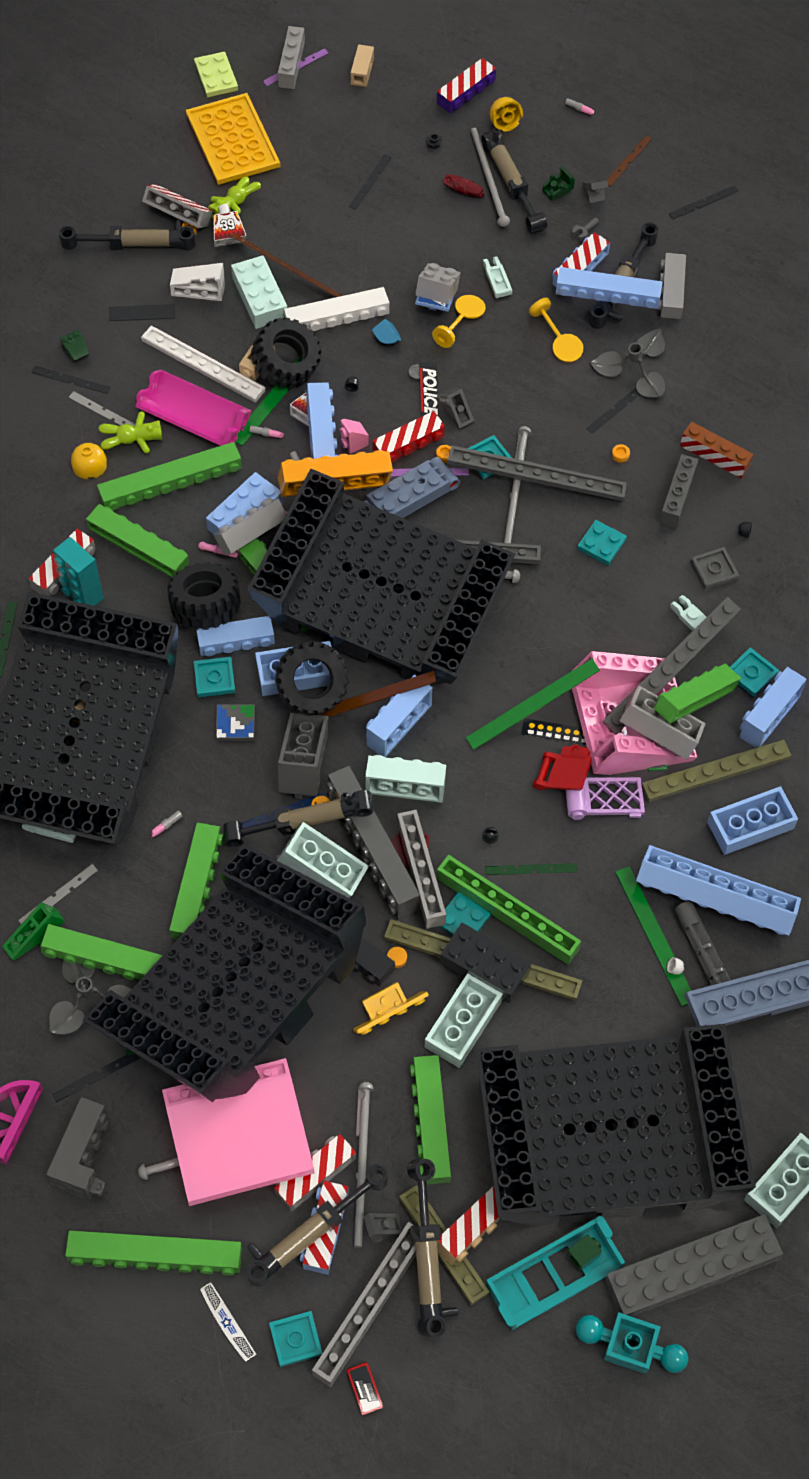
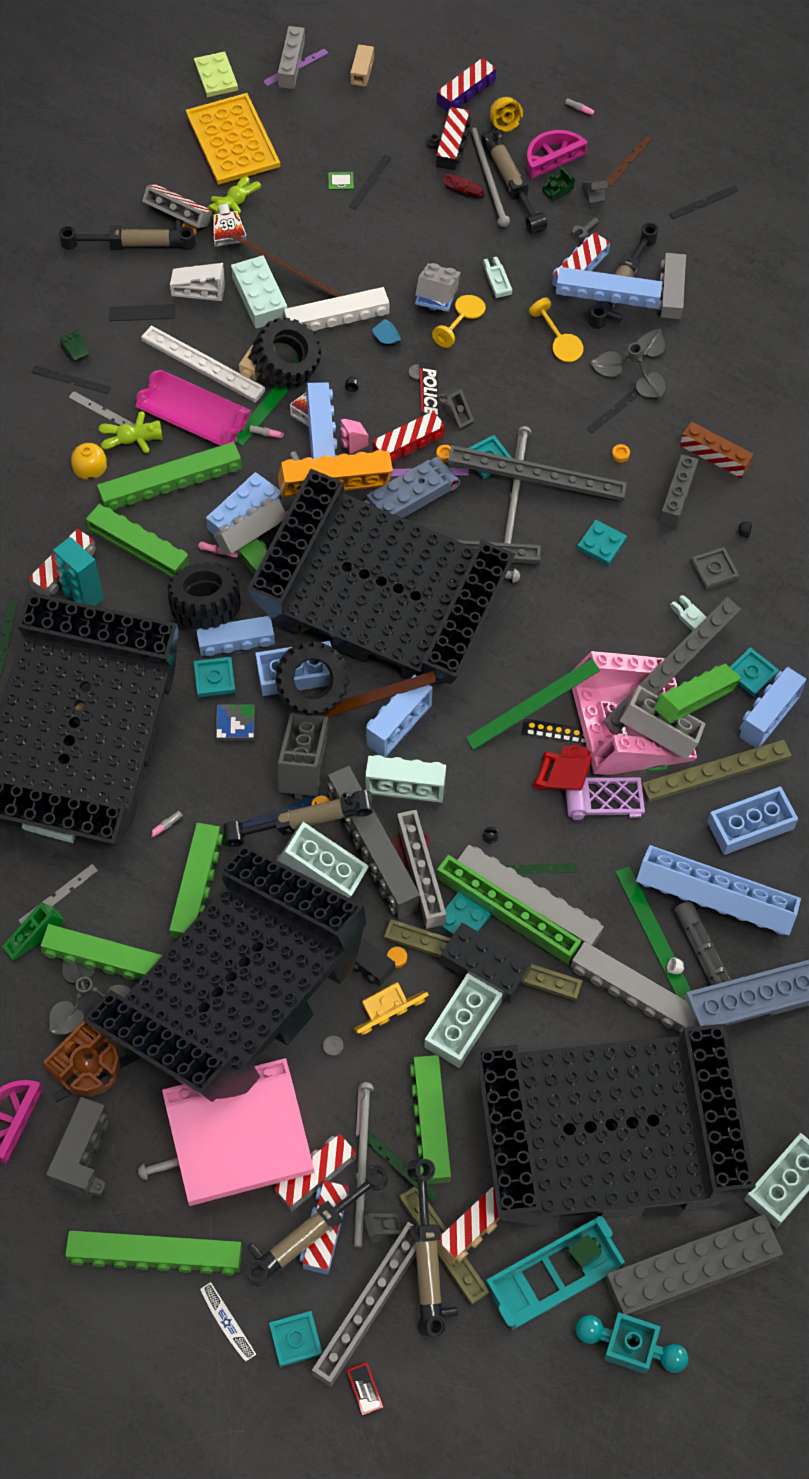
none -> dark orange connector [43,1021,121,1098]
none -> flat silver piece [323,1036,343,1057]
none -> sticker [328,172,354,189]
none -> dark green piece [367,1132,439,1201]
none -> brick [436,107,472,170]
none -> light grey brick [458,845,604,947]
none -> dark pink window [526,130,588,179]
none -> light grey brick [571,941,697,1035]

